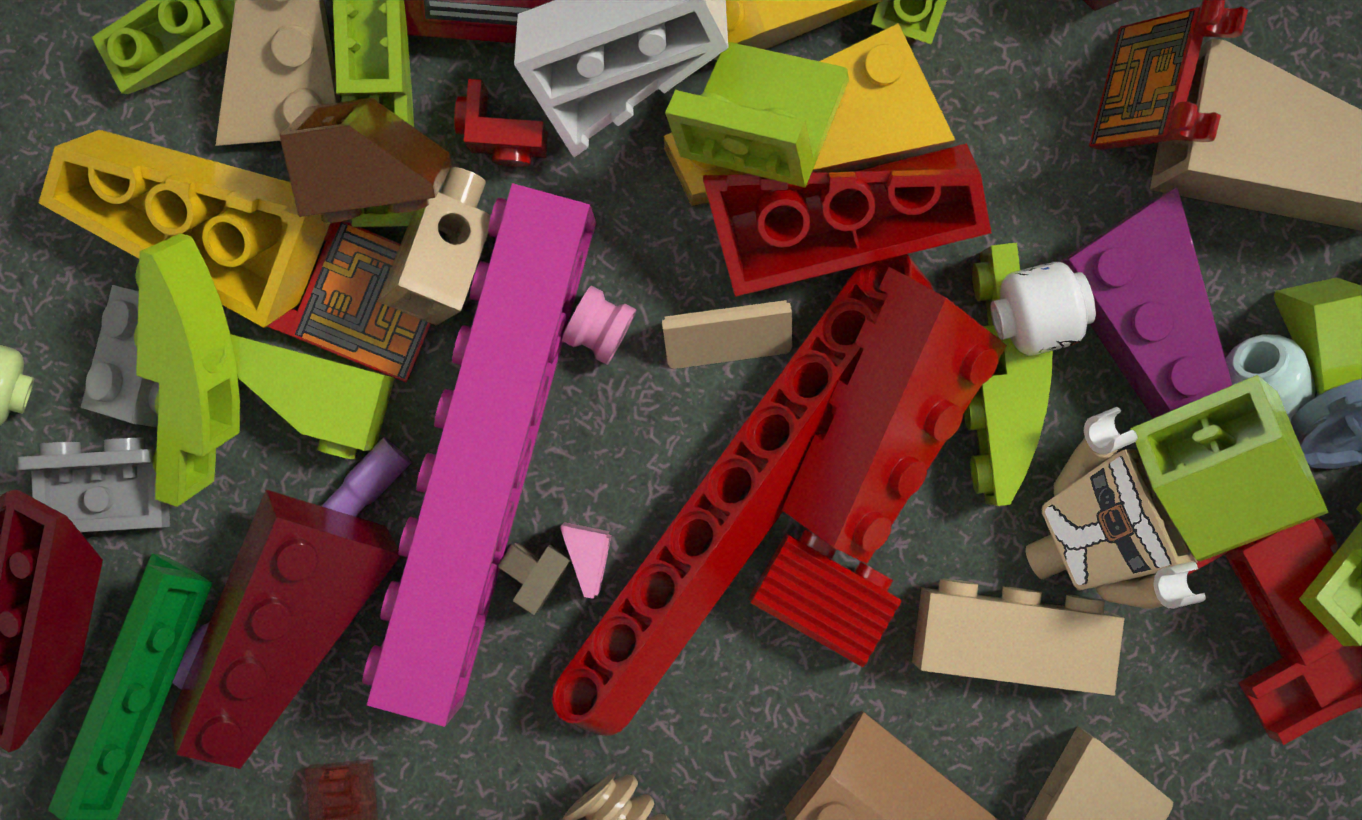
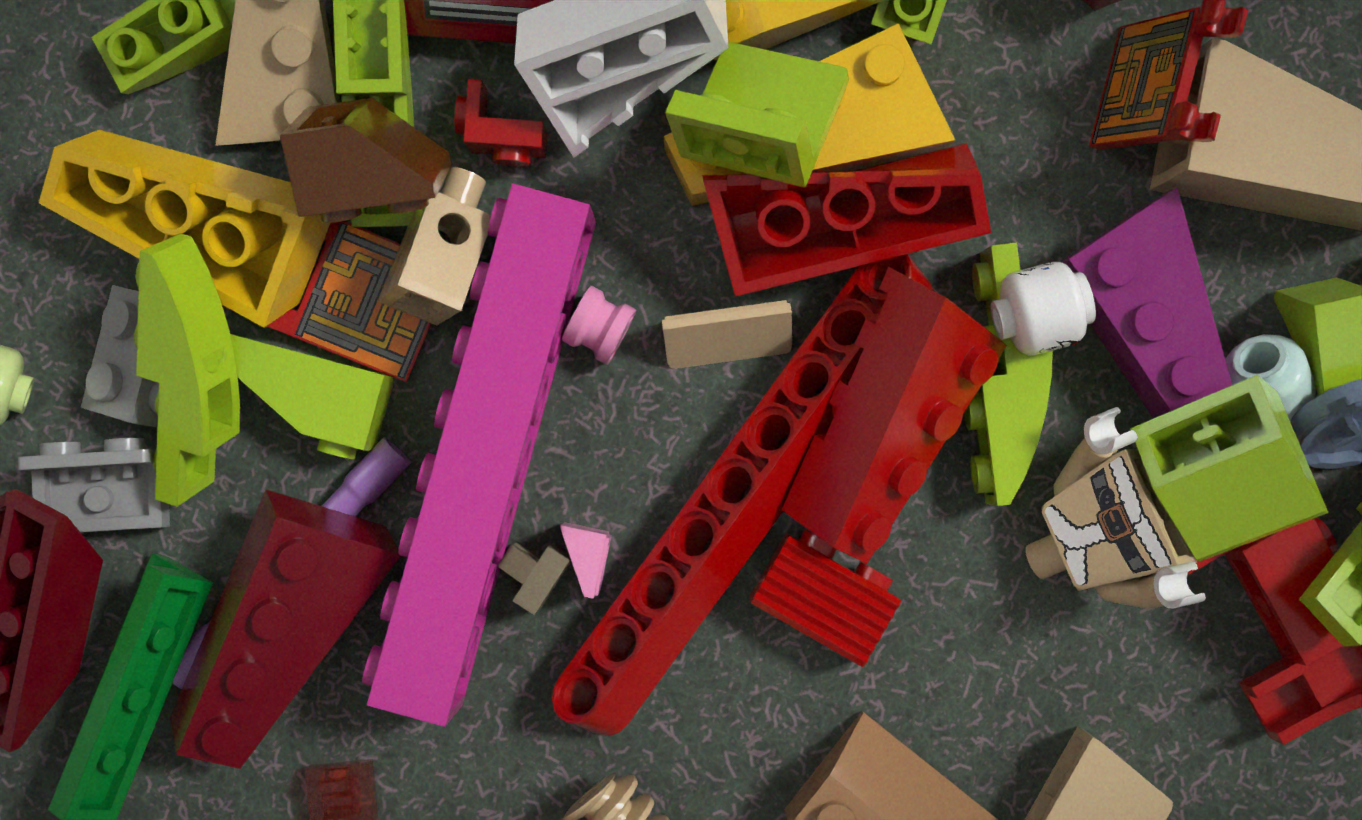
tan brick [912,579,1124,696] -> none

